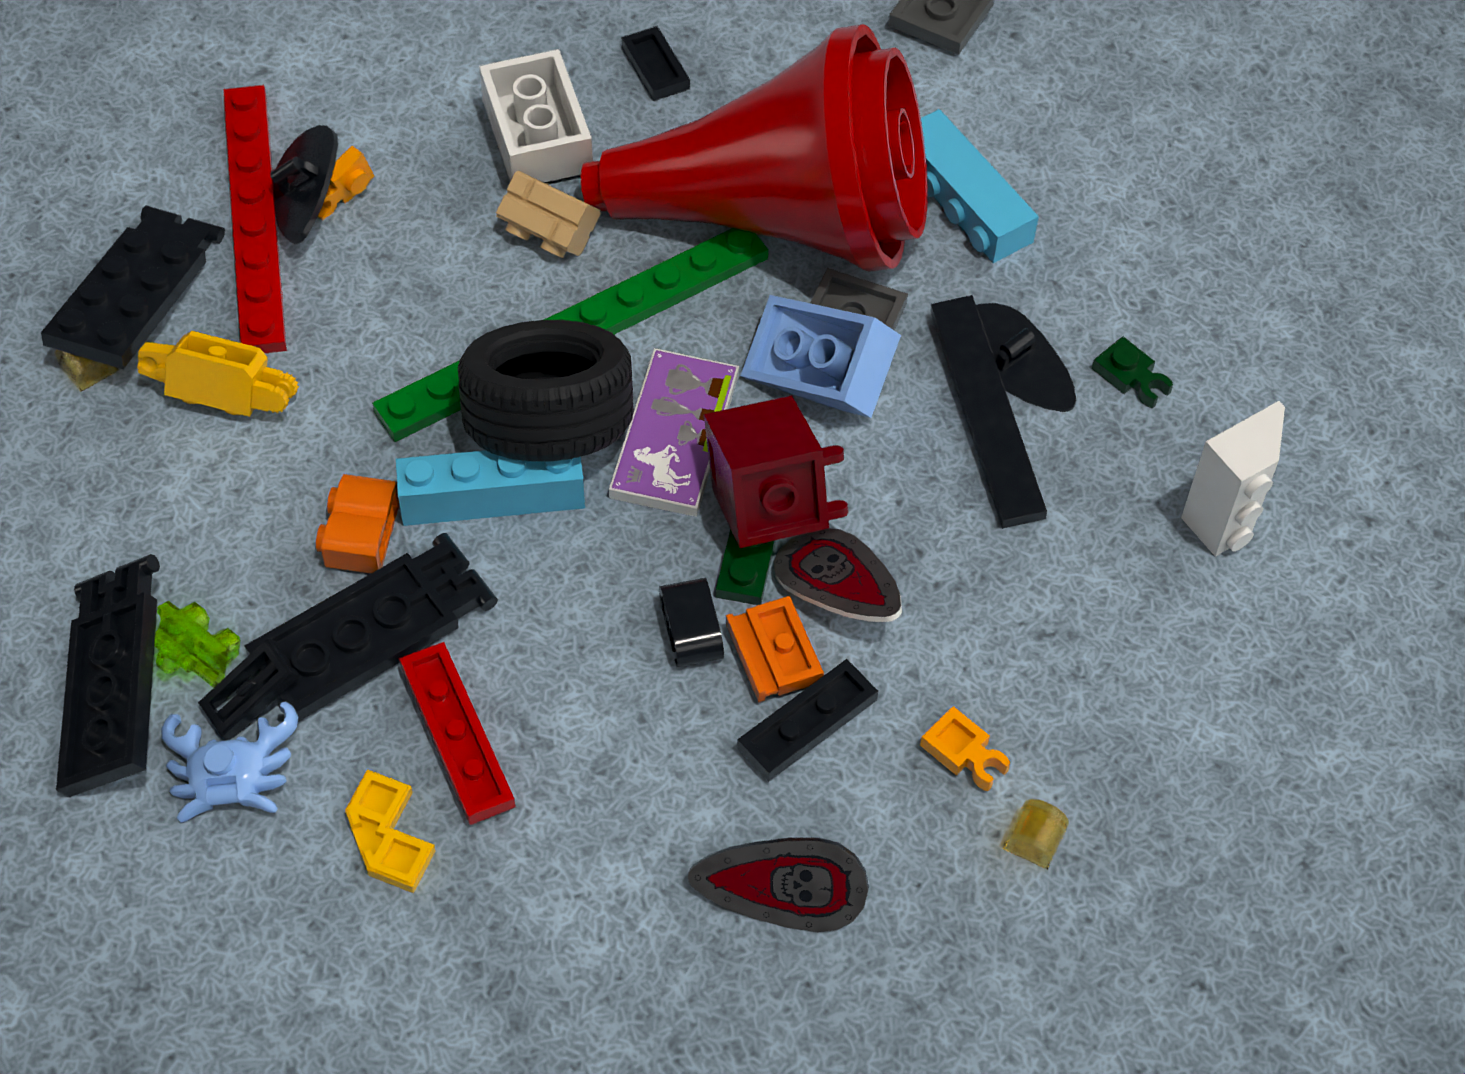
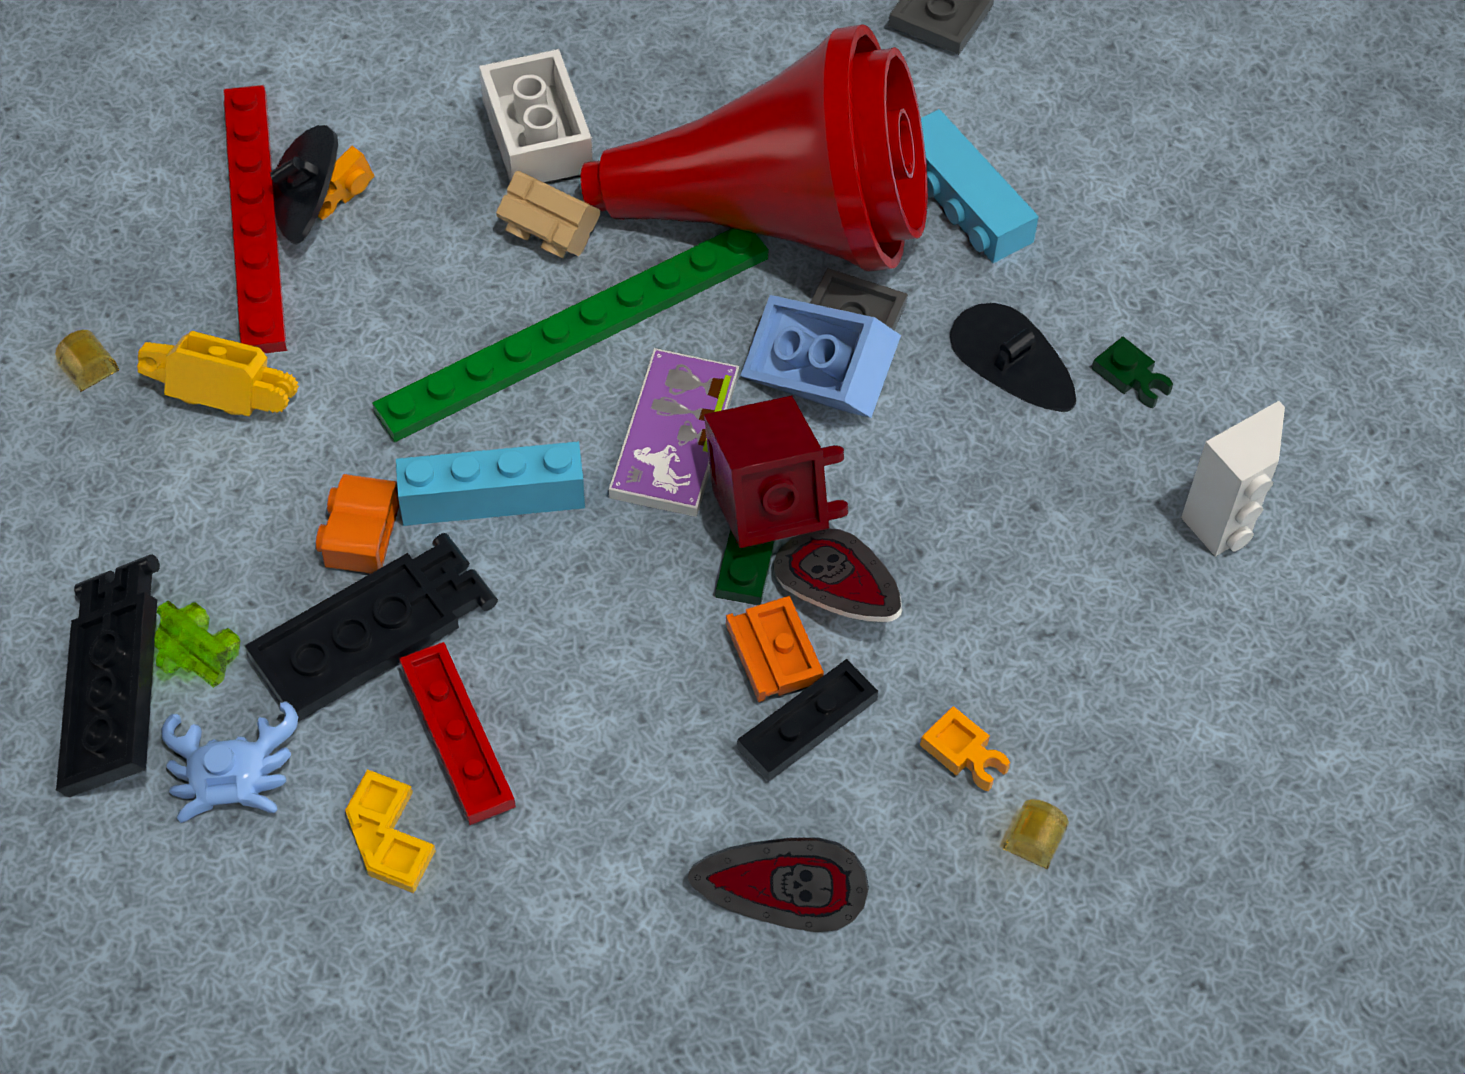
black hinge [41,205,225,370] -> none
black tile [198,638,300,740] -> none
black tyre [458,320,634,461] -> none
black tile [621,26,690,101] -> none
black beam [659,578,724,667] -> none
black tile [930,295,1047,529] -> none

